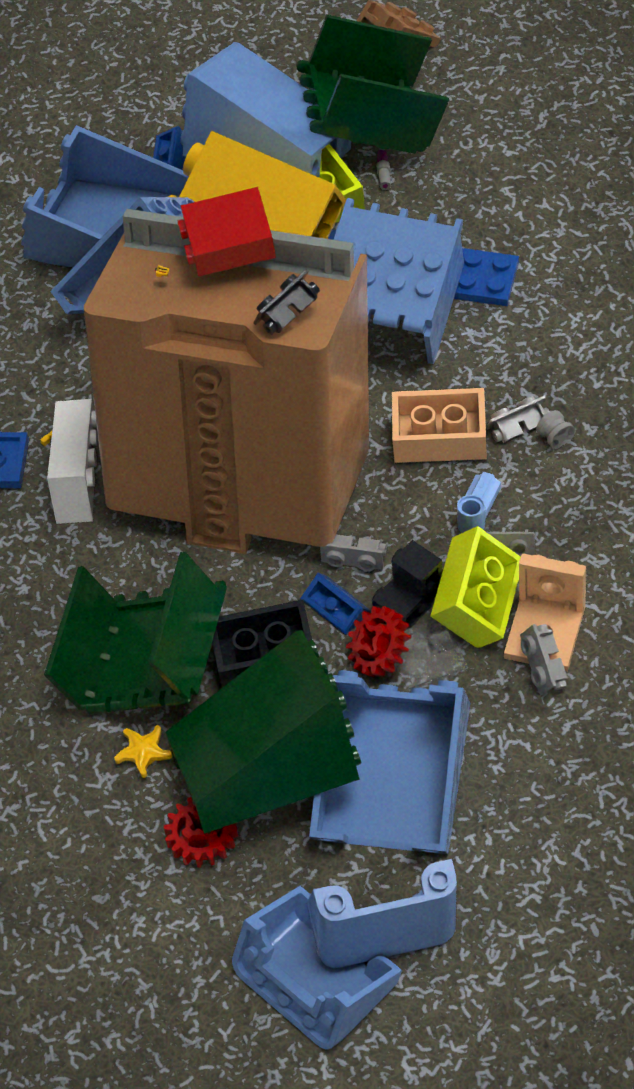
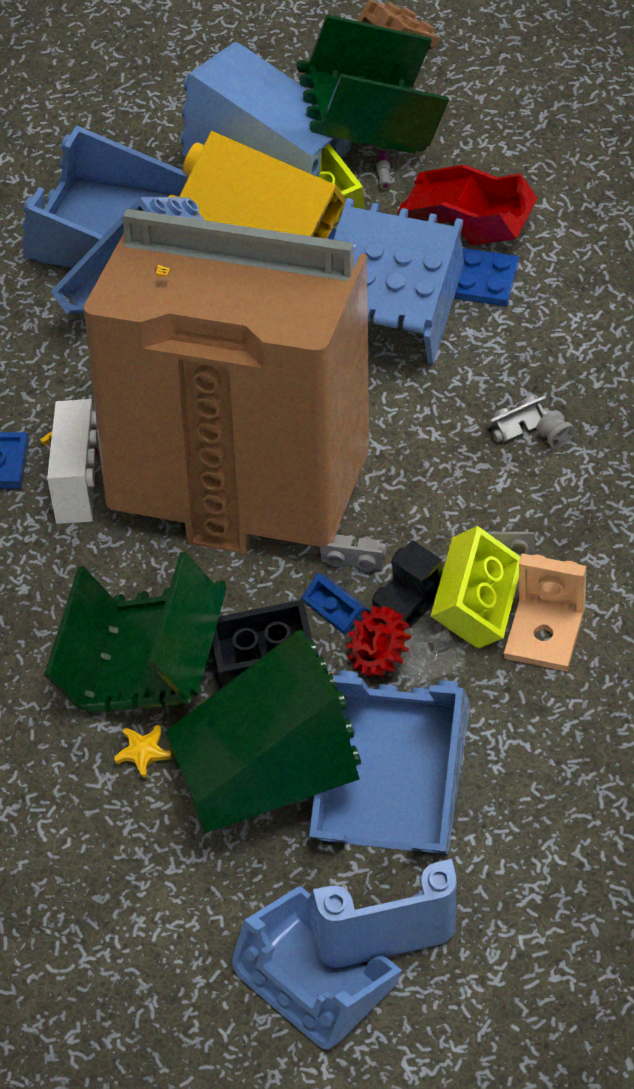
blue slope [153,126,186,170] -> none
red gear [164,797,238,868] -> none
red brick [177,187,276,277] -> none
black hinge [253,269,320,335] -> none
light nougat brick [392,388,487,463] -> none
light blue piece [457,472,501,533] -> none
light grey hinge [520,624,568,695] -> none
none -> red piece [397,164,538,245]

